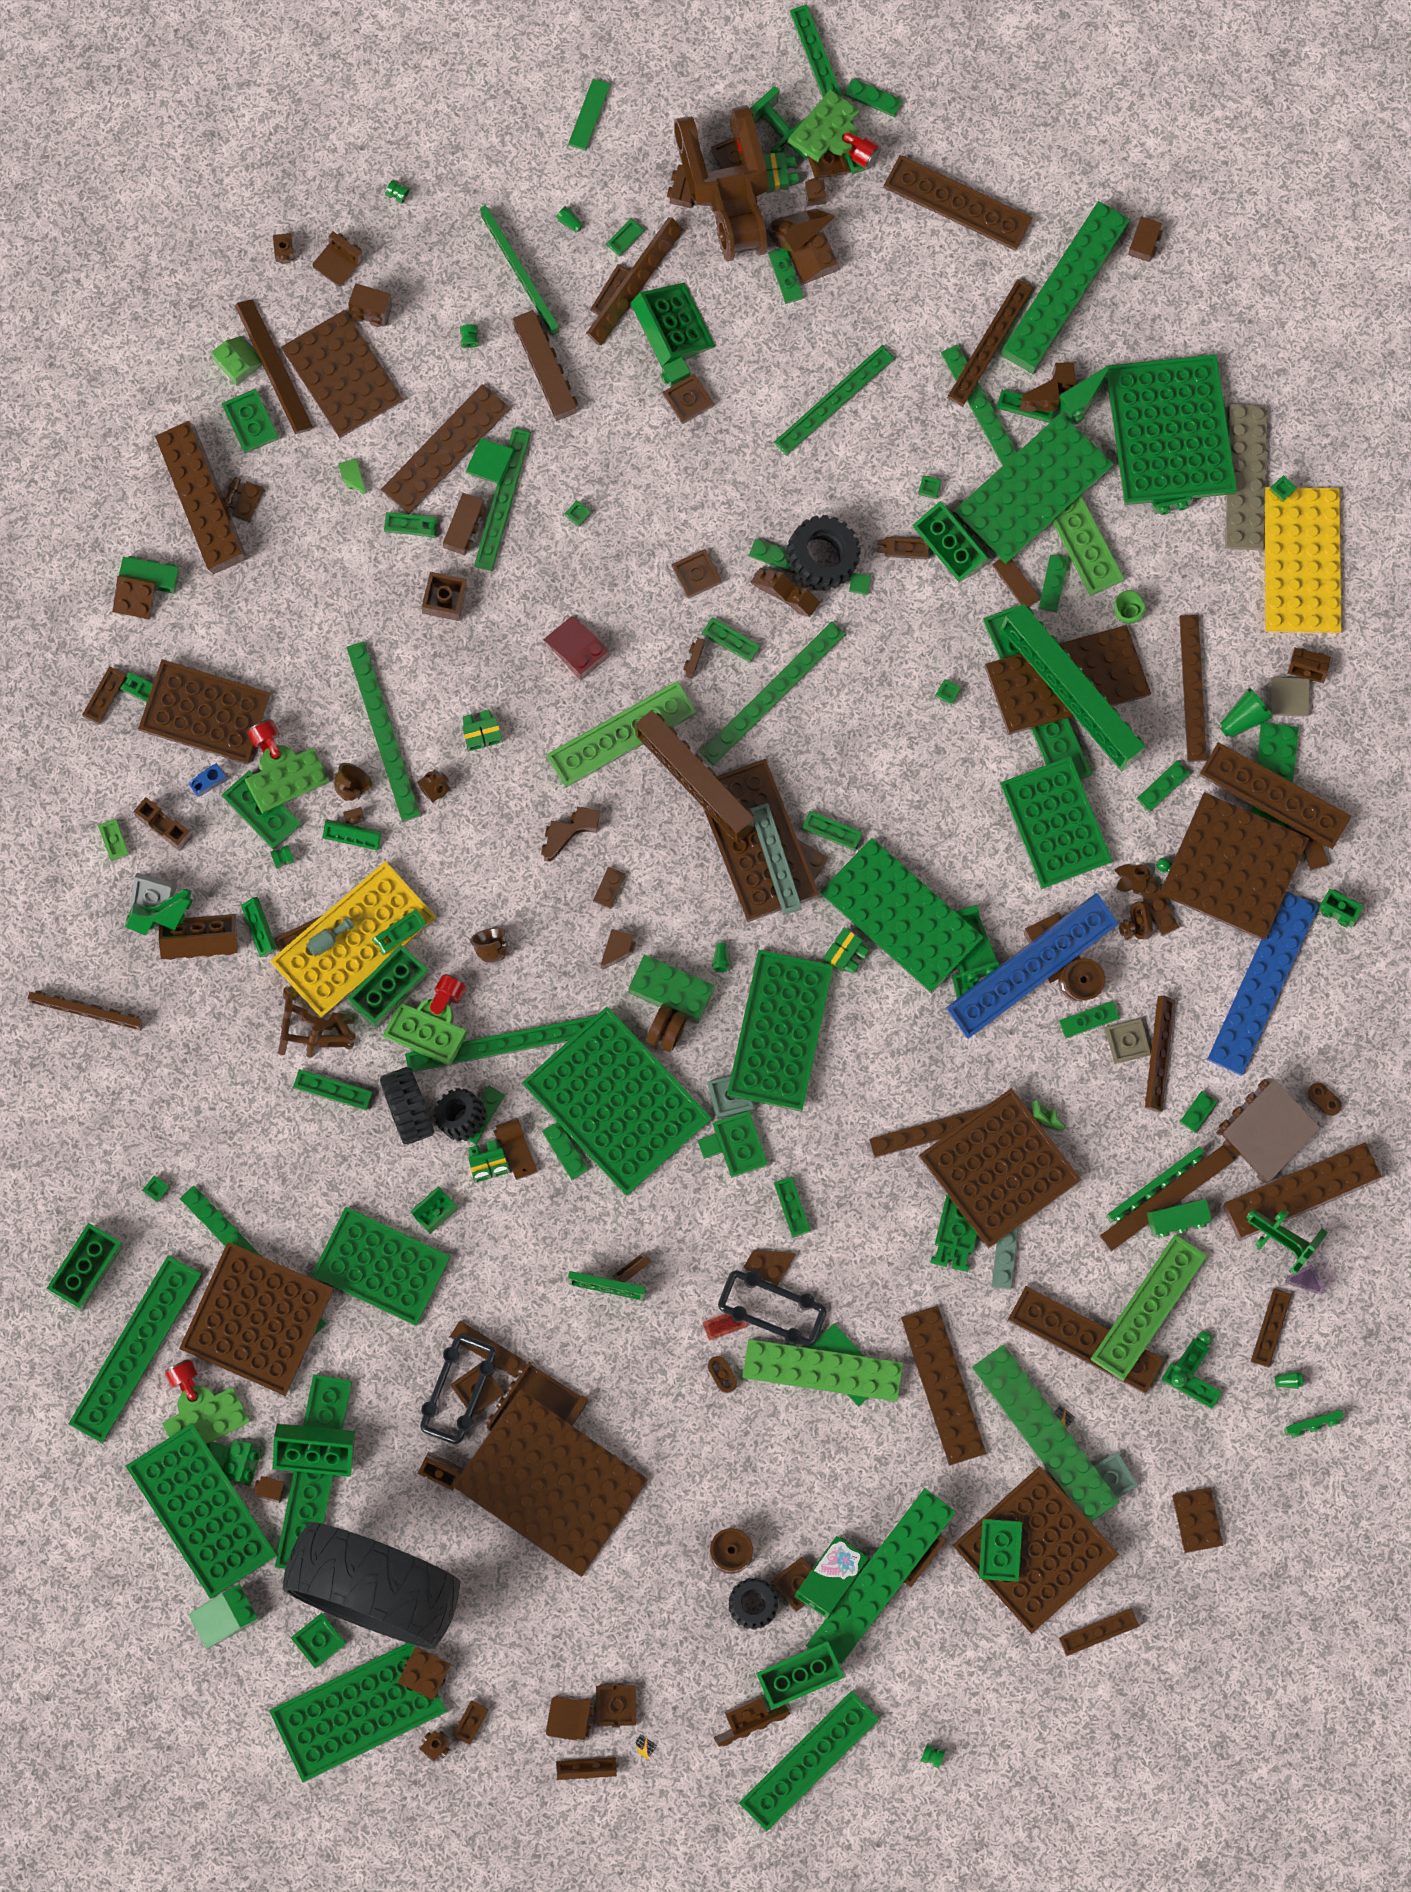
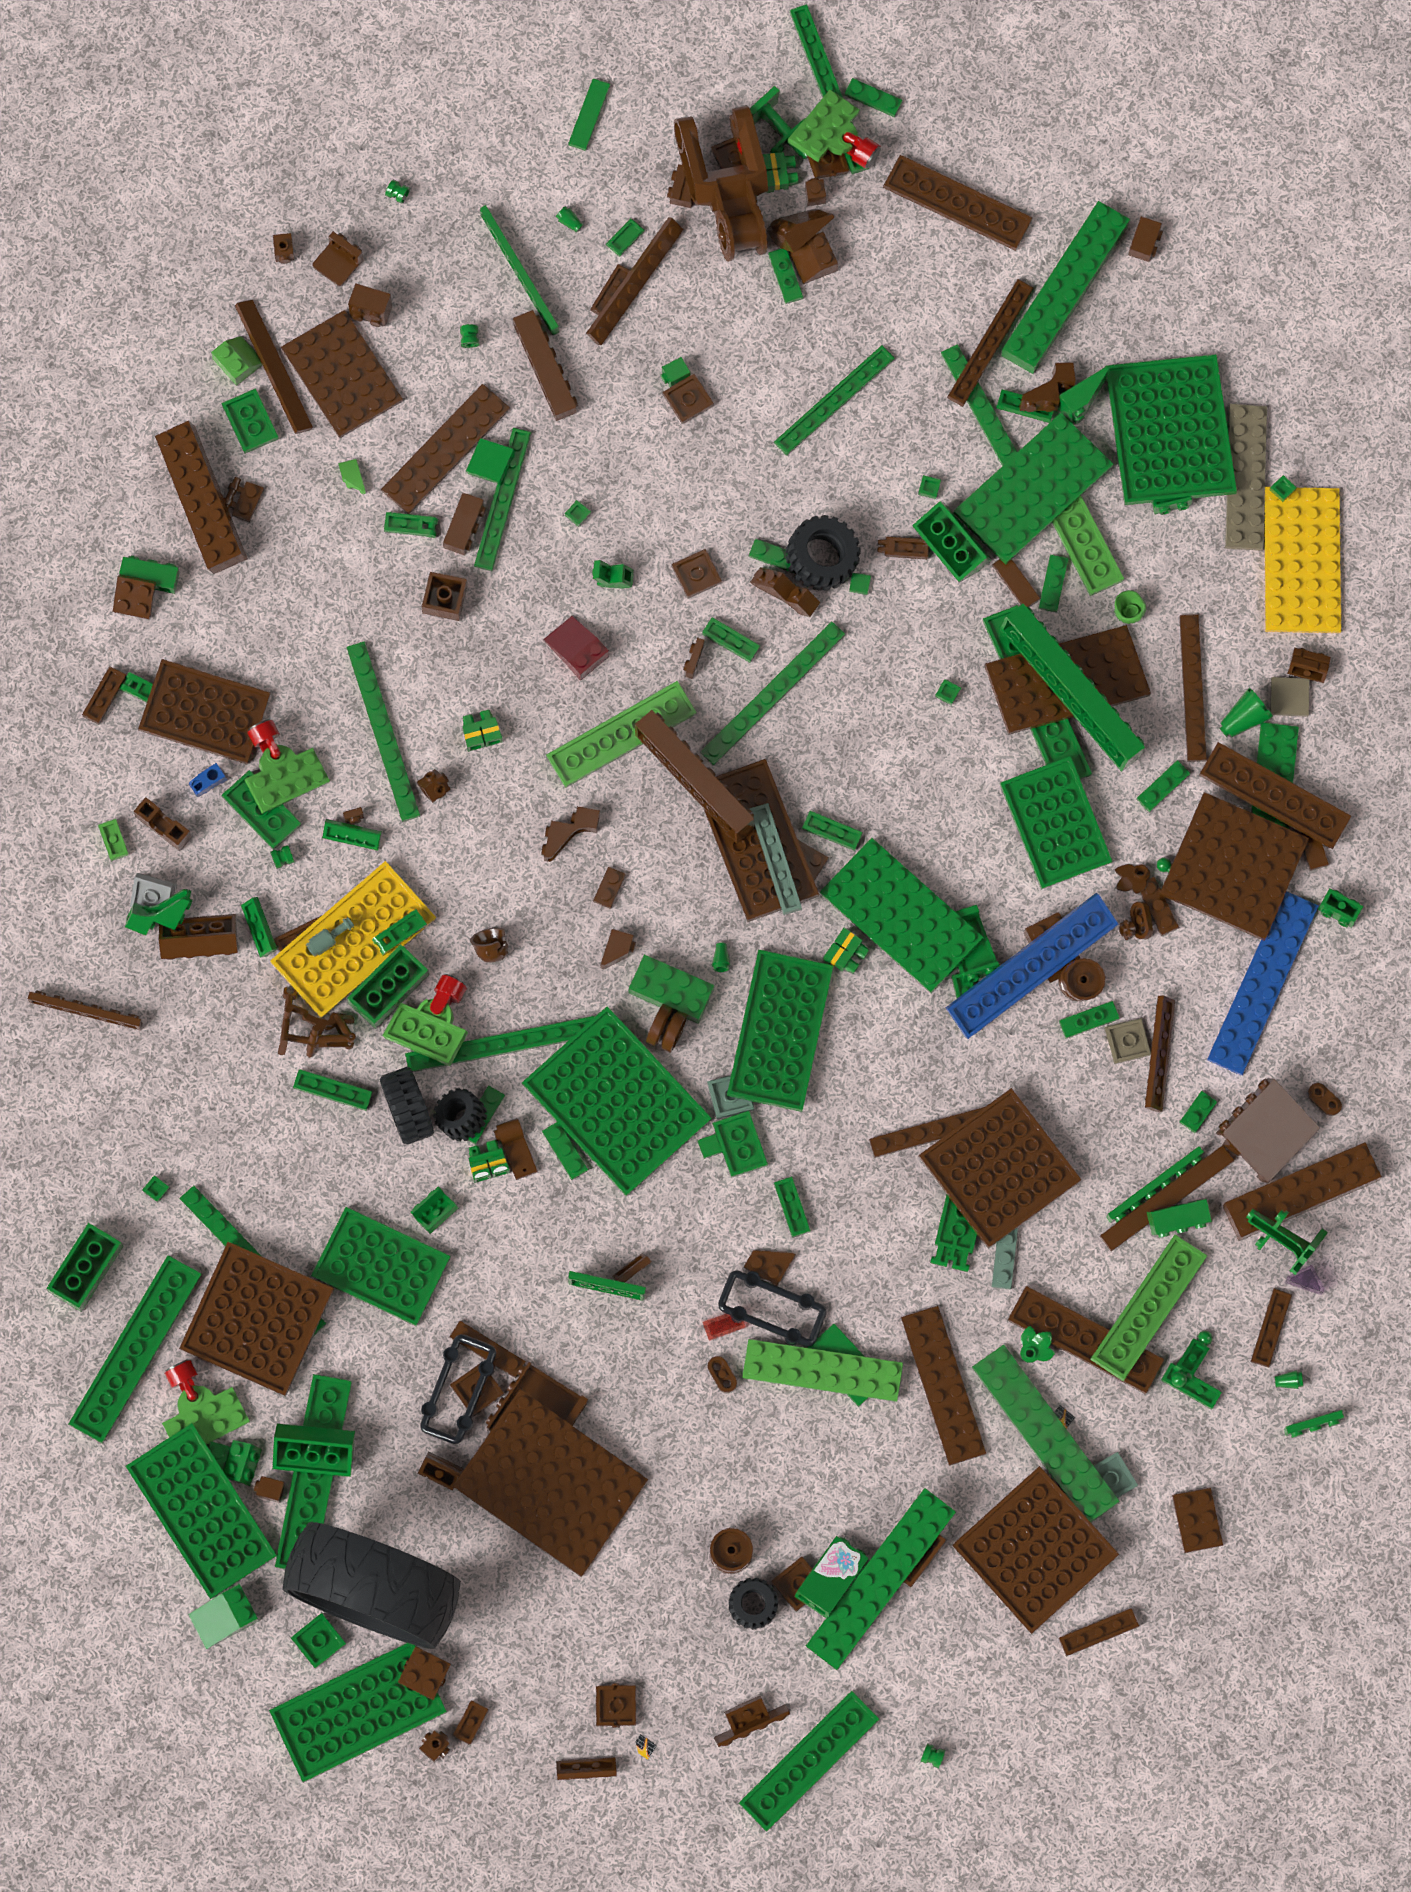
reddish brown helmet [334,763,372,801] -> none
reddish brown bracket [546,1697,594,1742] -> none
green slope [631,282,716,367] -> none
green brick [756,1640,847,1710] -> none
green plate [979,1519,1022,1582] -> none
bright green slope [1031,1100,1066,1131] -> none
none -> green brick [592,560,634,589]
none -> green plate [1020,1326,1055,1363]

